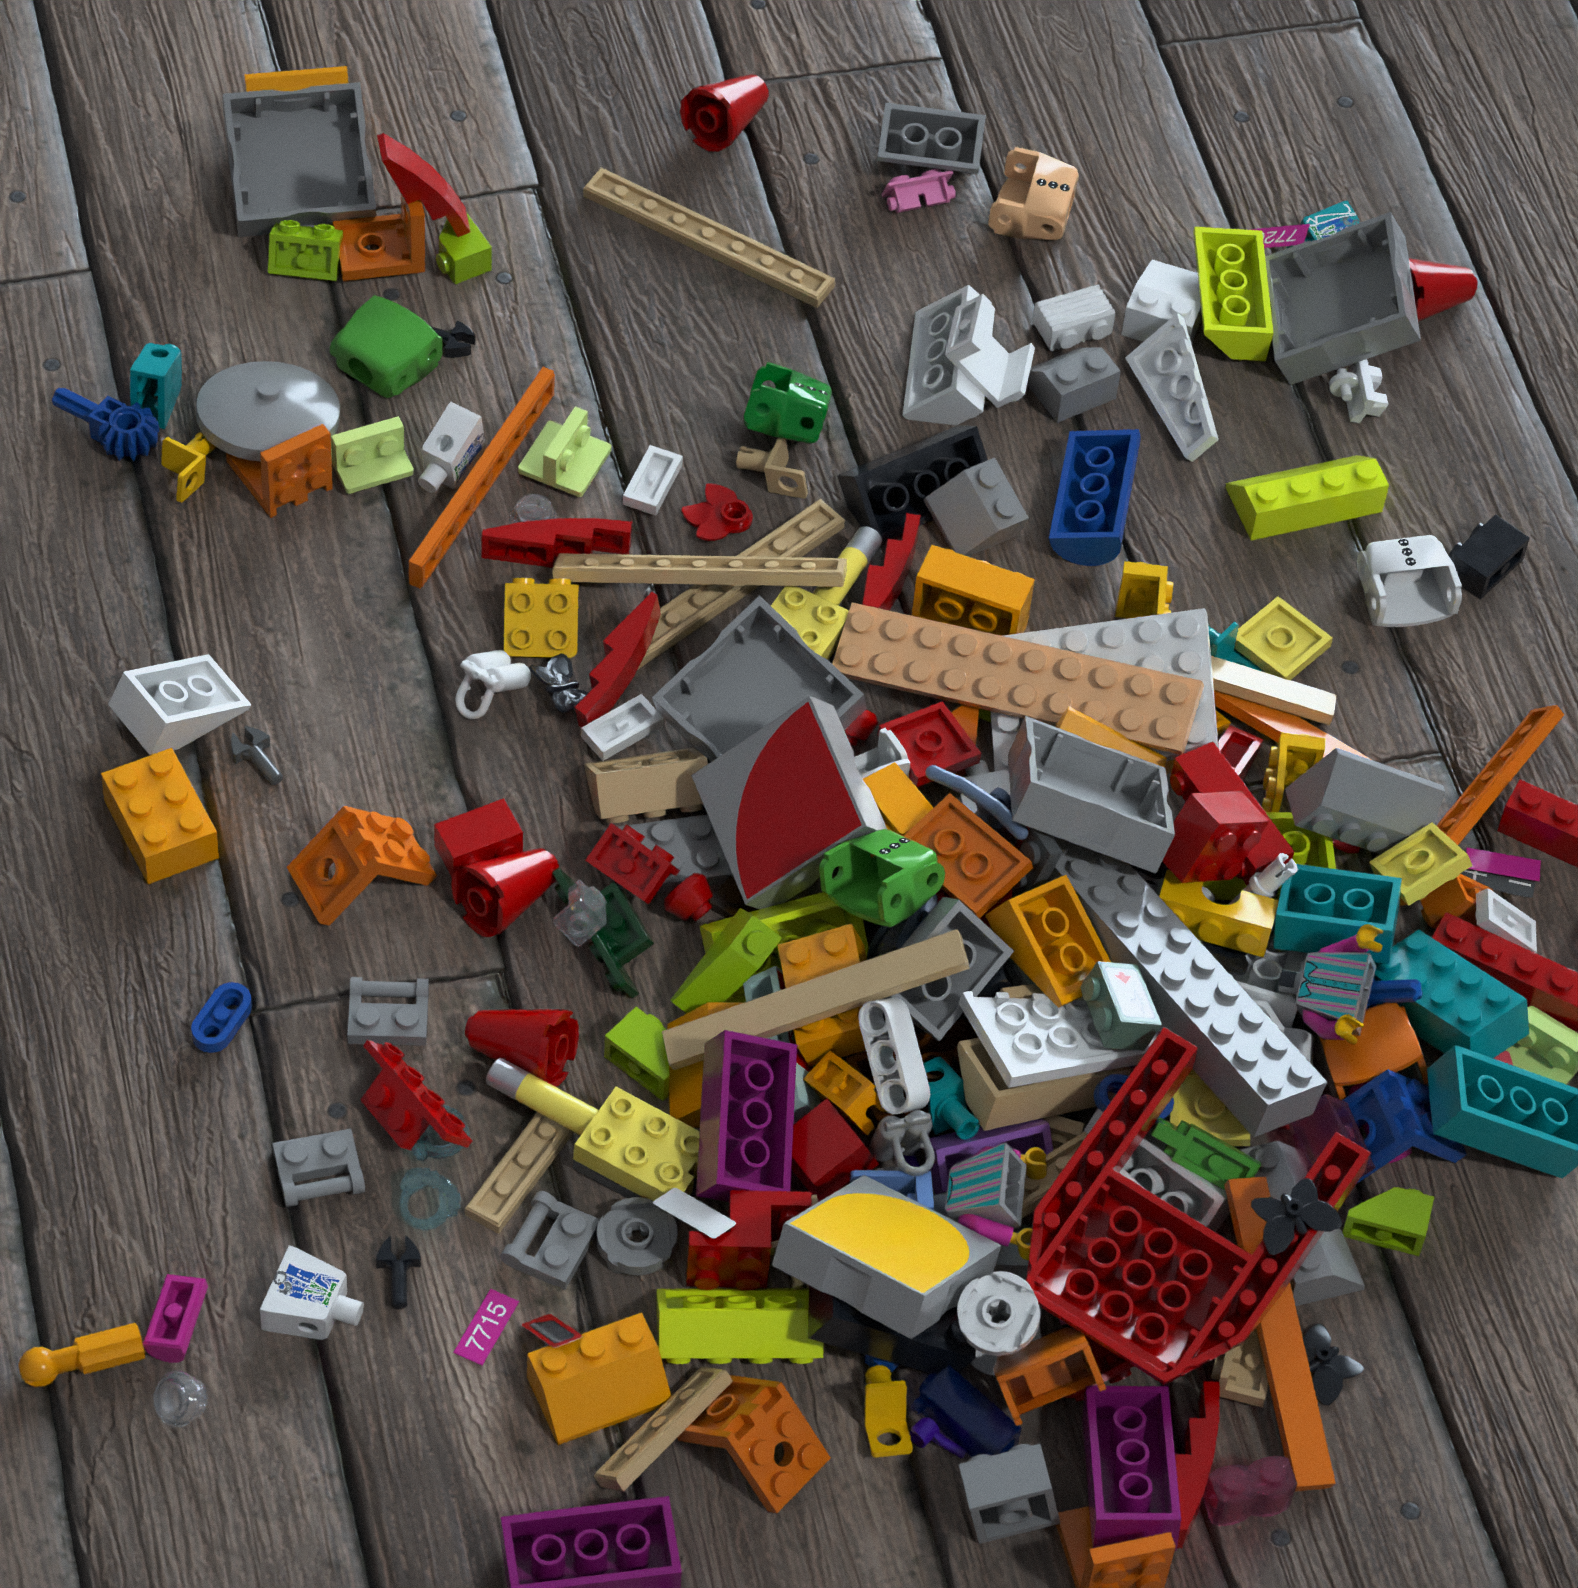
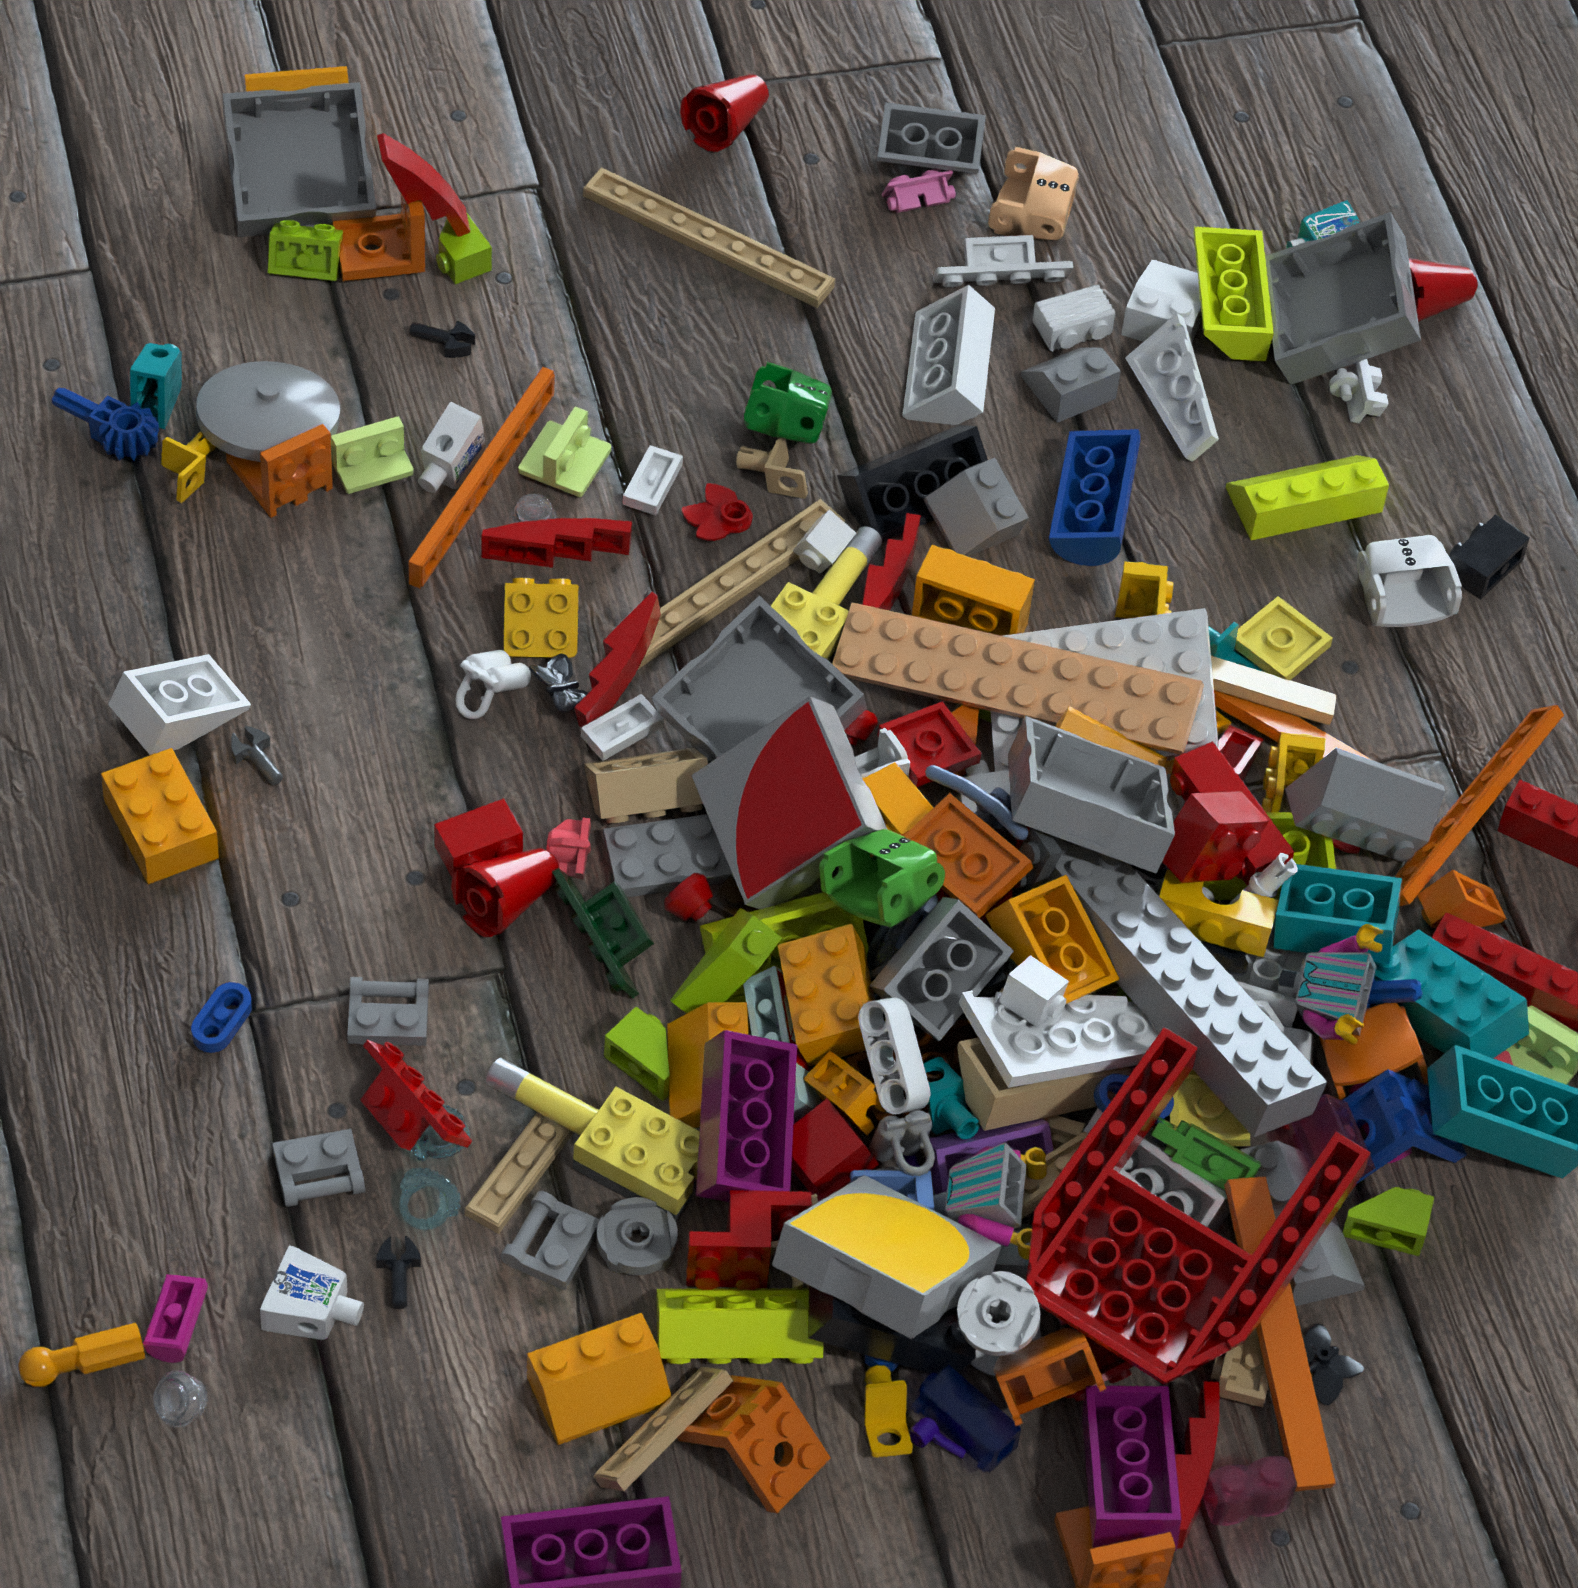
orange bracket [287,806,437,926] -> none
bright green piece [330,295,443,398] -> none
dark pink sticker [453,1289,520,1365] -> none
red cone [465,1009,579,1087] -> none
sticker [522,1314,583,1348] -> none
tan tile [552,553,847,587] -> none
clear bracket [553,879,606,947] -> none
red bracket [585,823,680,904] -> none
white sticker [653,1188,736,1239] -> none
tan tile [662,929,970,1071] -> none
white panel [945,294,1035,408] -> none
light grey brick [959,1444,1060,1544] -> none
sand green brick [1080,961,1162,1051] -> none
dark pink sticker [1249,224,1310,248] -> none
black piece [1251,1178,1342,1255] -> none
light yellow plate [1369,822,1473,906] -> none
dark grey sticker [1461,869,1535,898] -> none
dark pink sticker [1466,847,1541,882] -> none
white plate [1475,888,1537,953] -> none
none -> coral piece [546,817,591,879]
none -> white brick [792,509,856,574]
none -> white bracket [933,235,1073,287]
none -> white brick [999,955,1069,1028]

